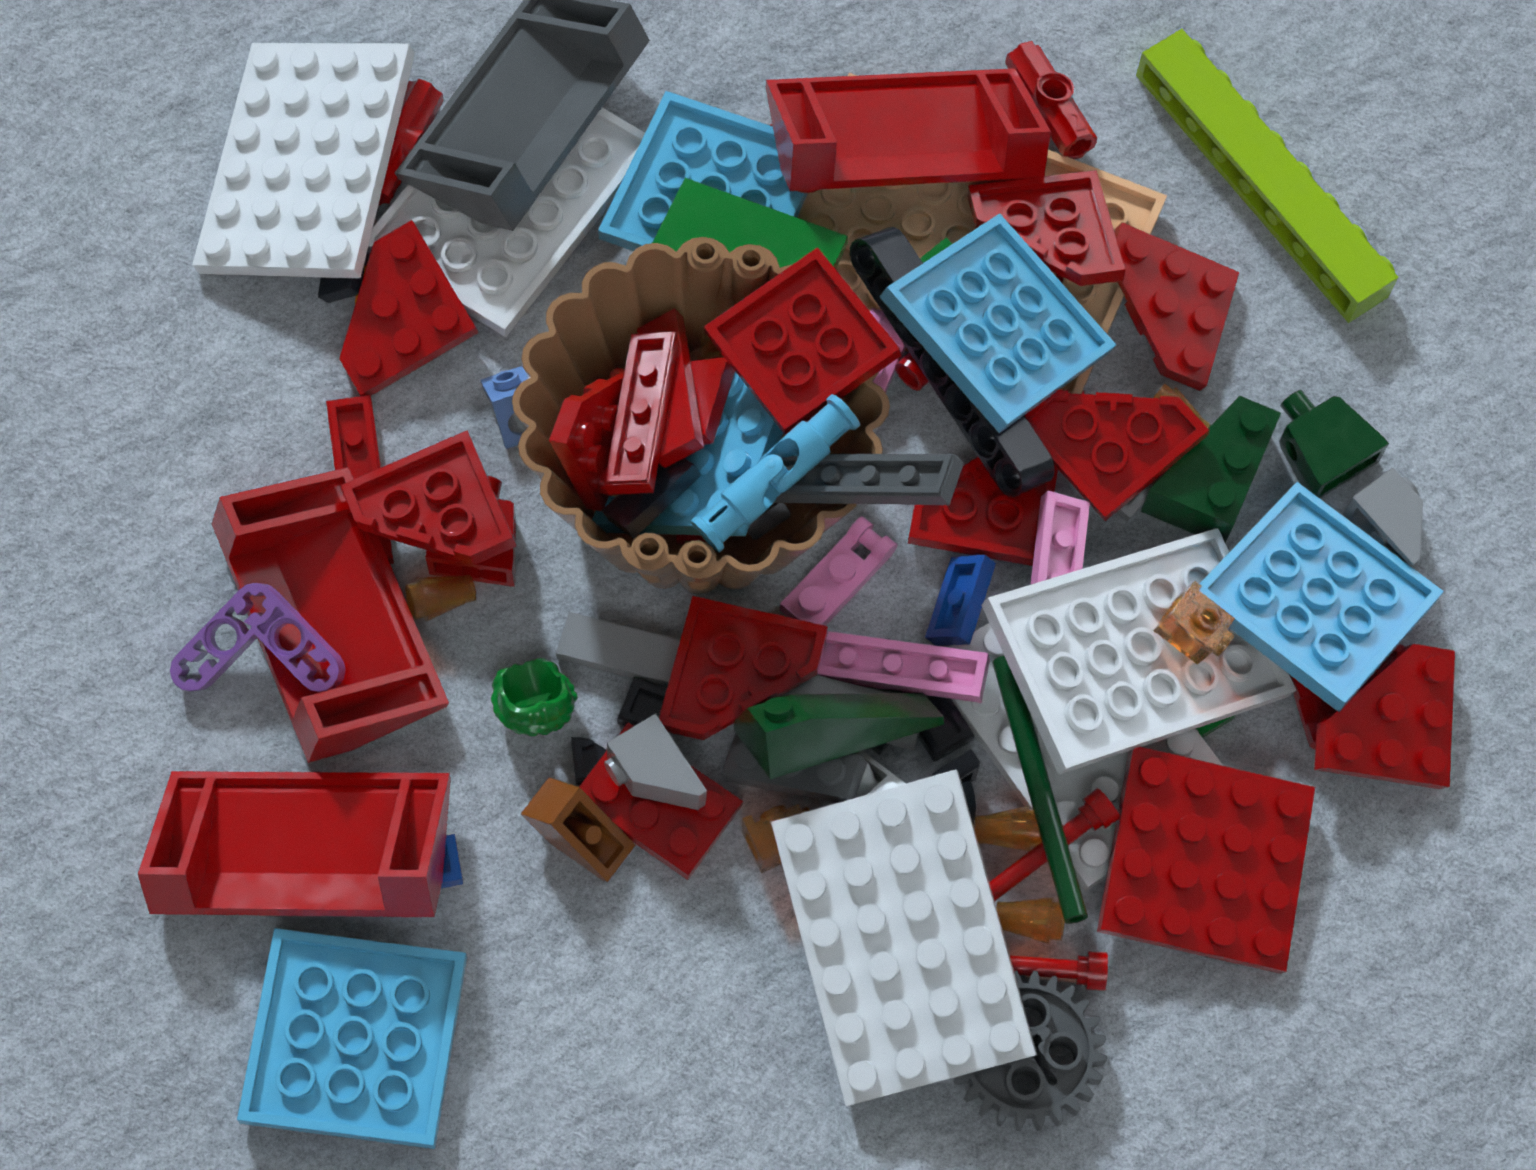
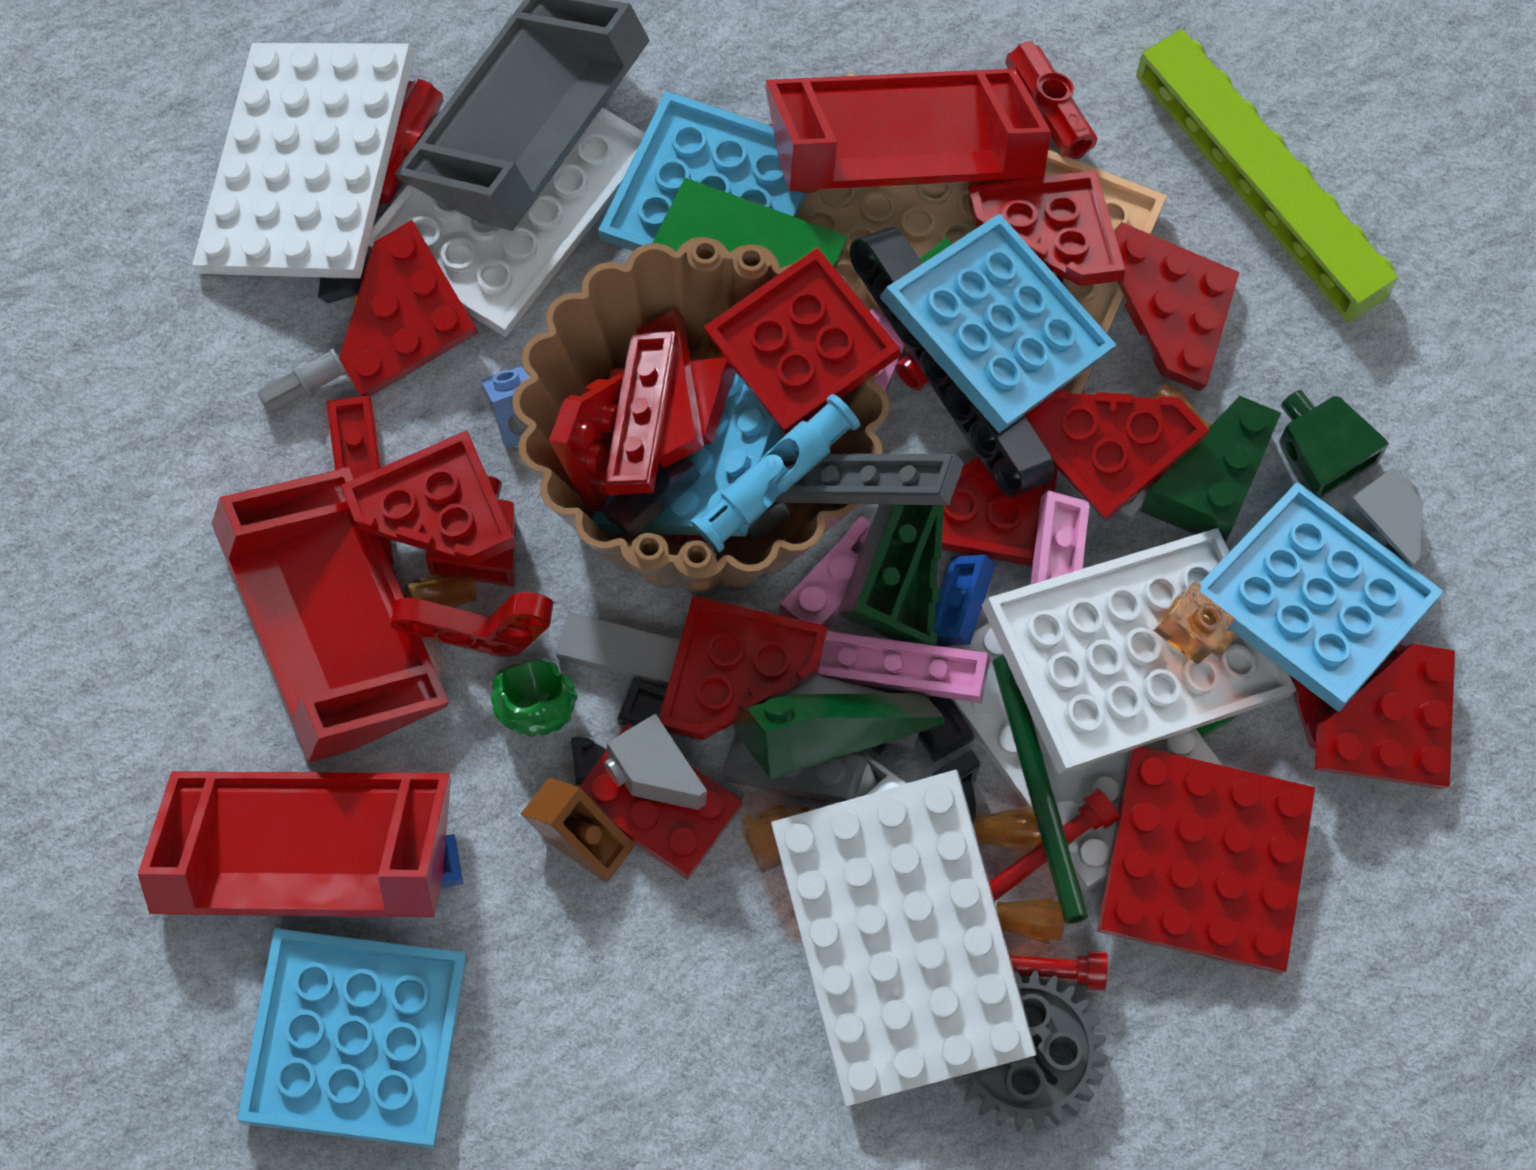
medium lavender beam [170,583,346,692] -> none
none -> light grey axle [258,349,347,413]
none -> red beam [390,592,554,657]
none -> dark green wedge [837,504,944,646]

